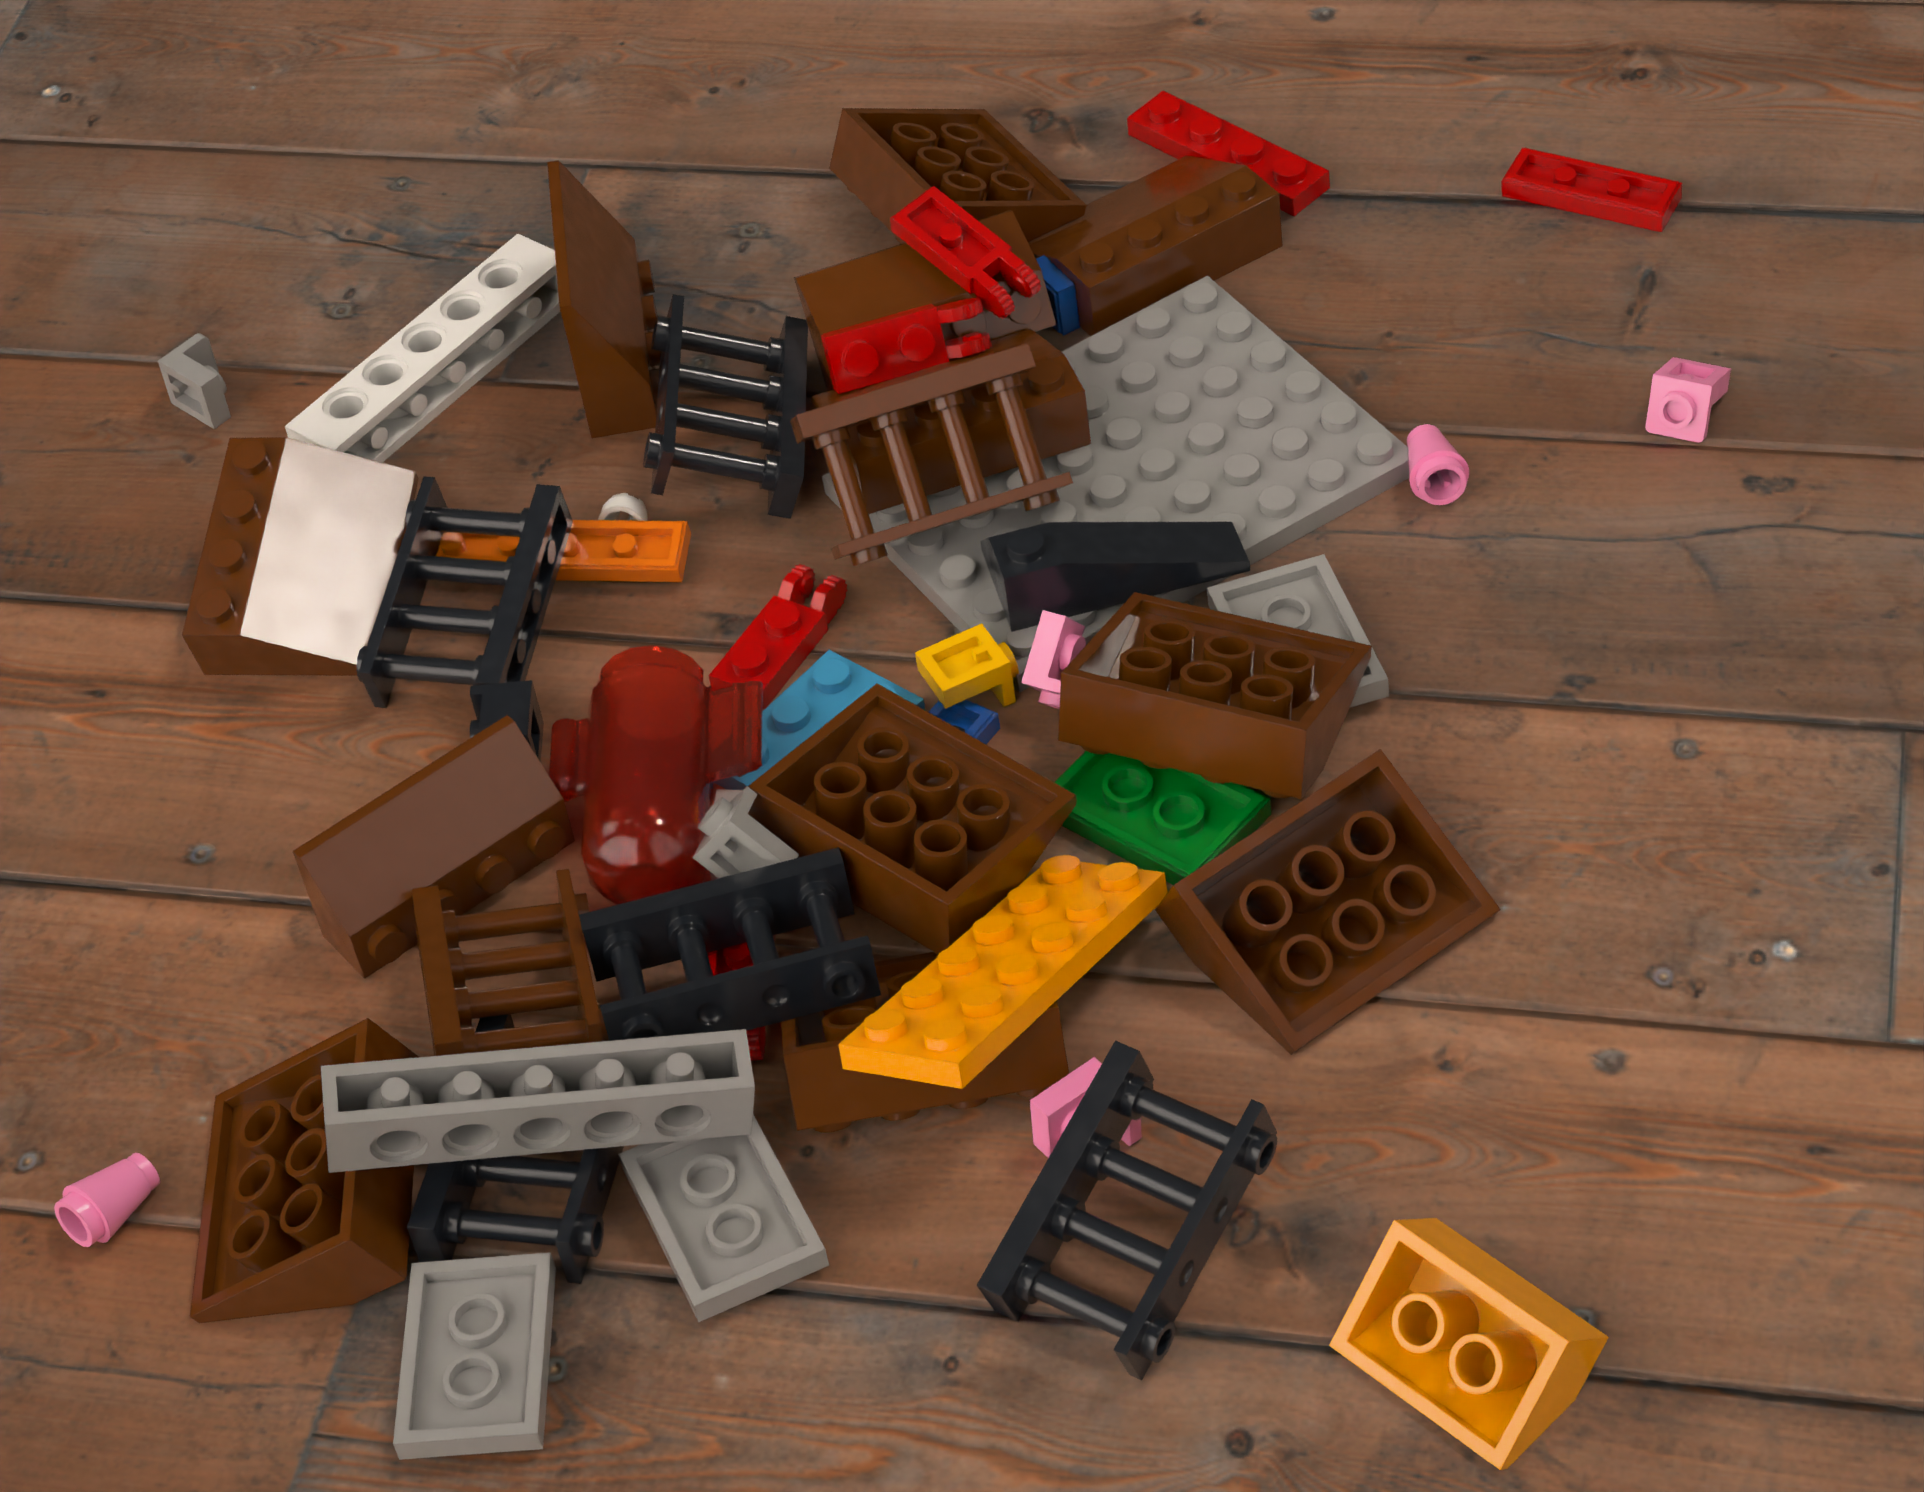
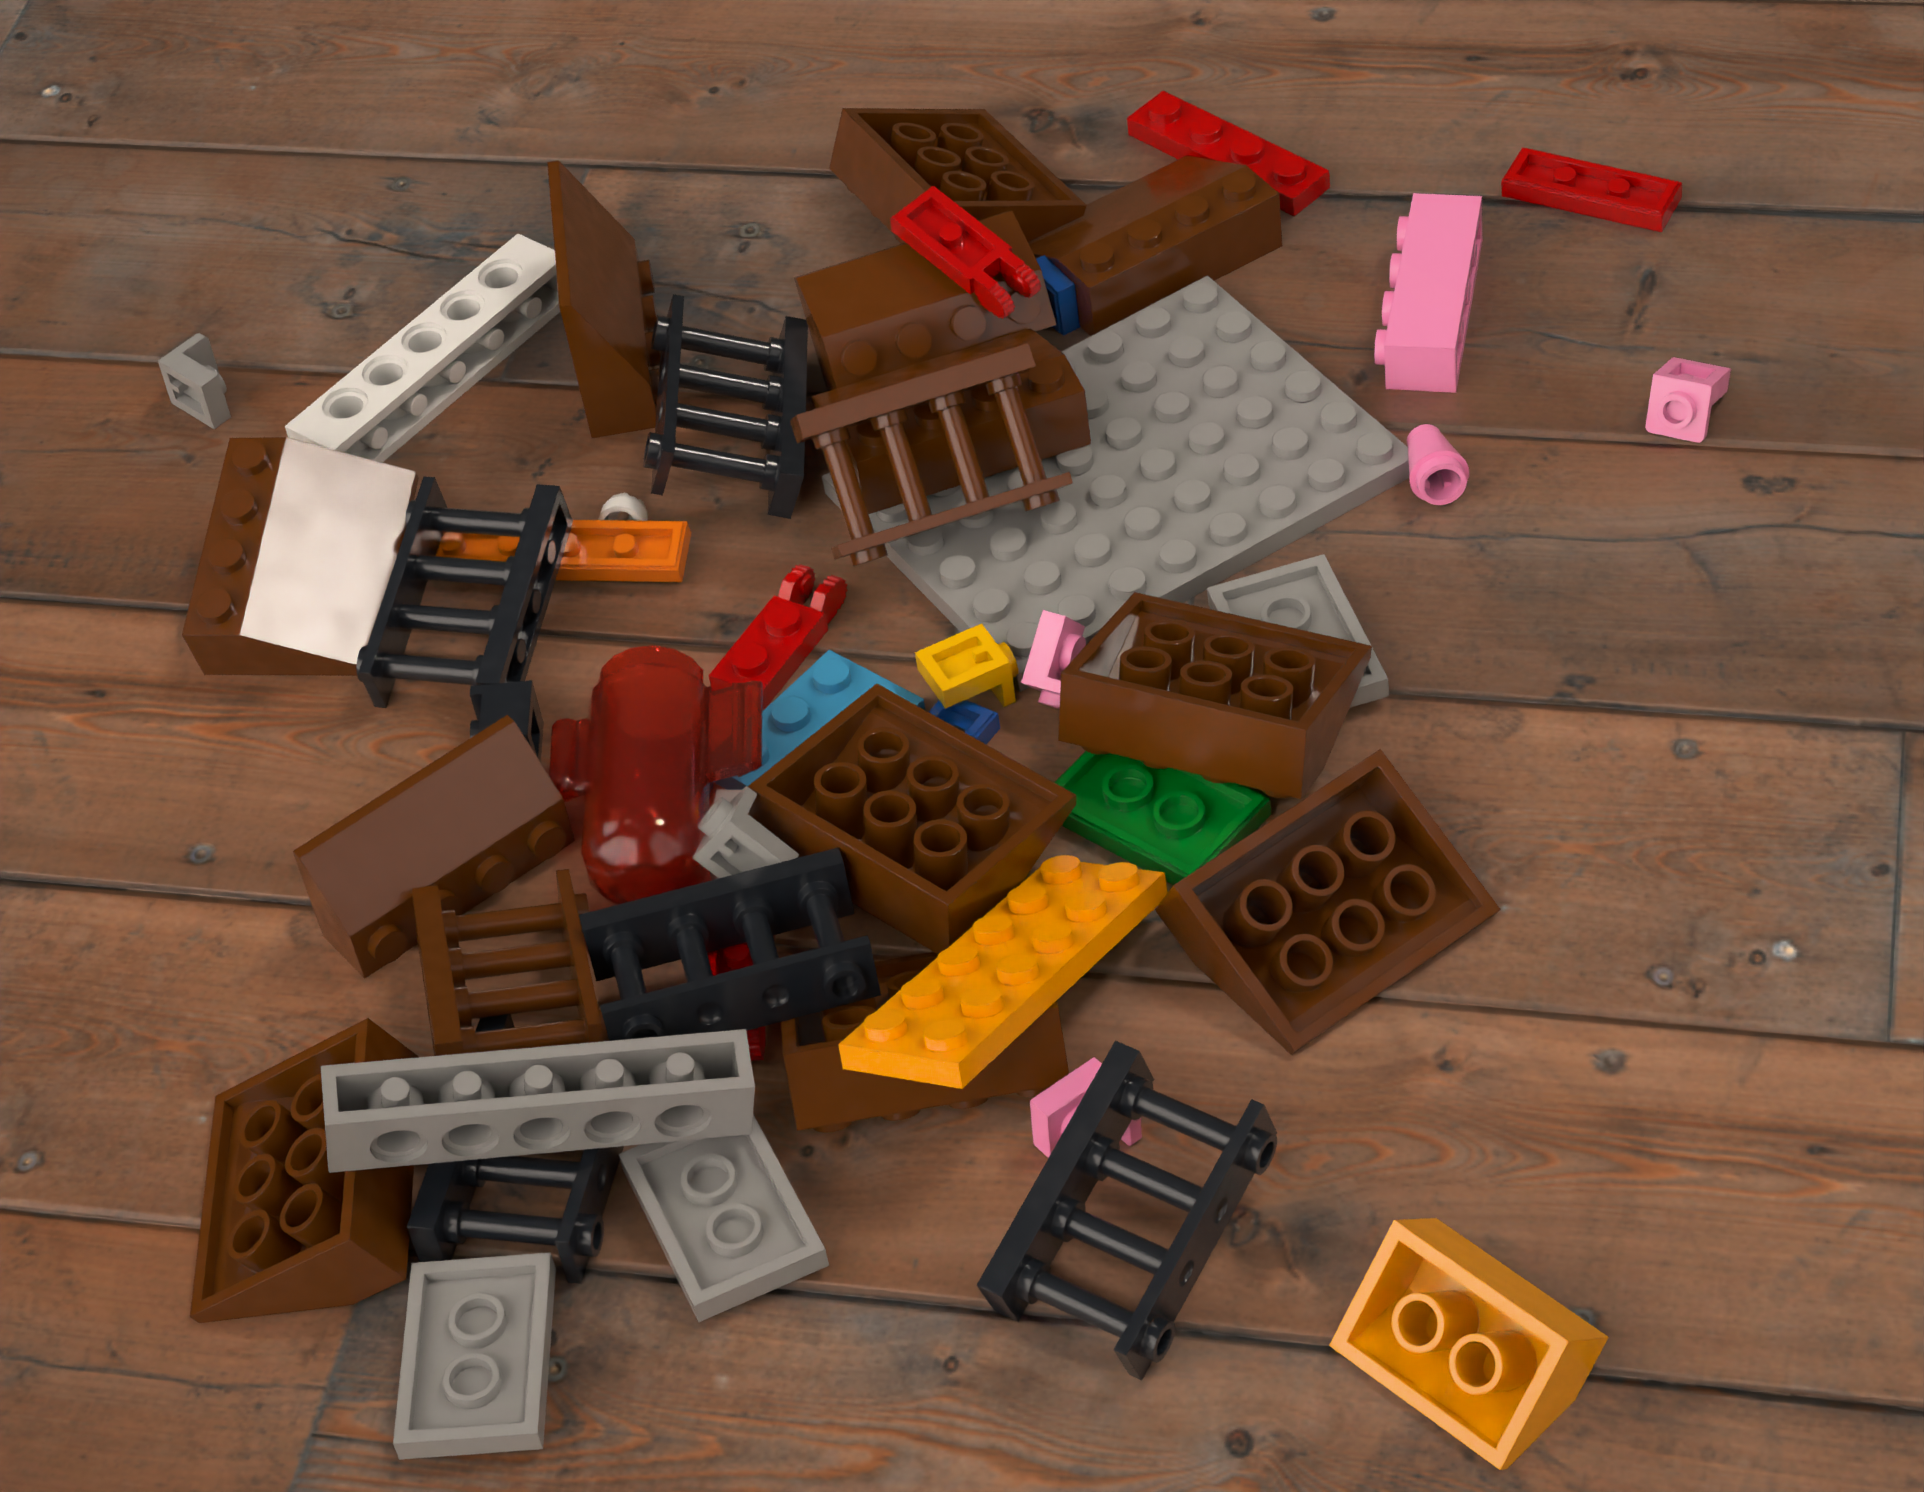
bright pink cone [54,1153,160,1247] -> none
red hinge [821,297,992,394] -> none
black wedge [980,522,1250,632] -> none
none -> bright pink brick [1374,193,1483,393]

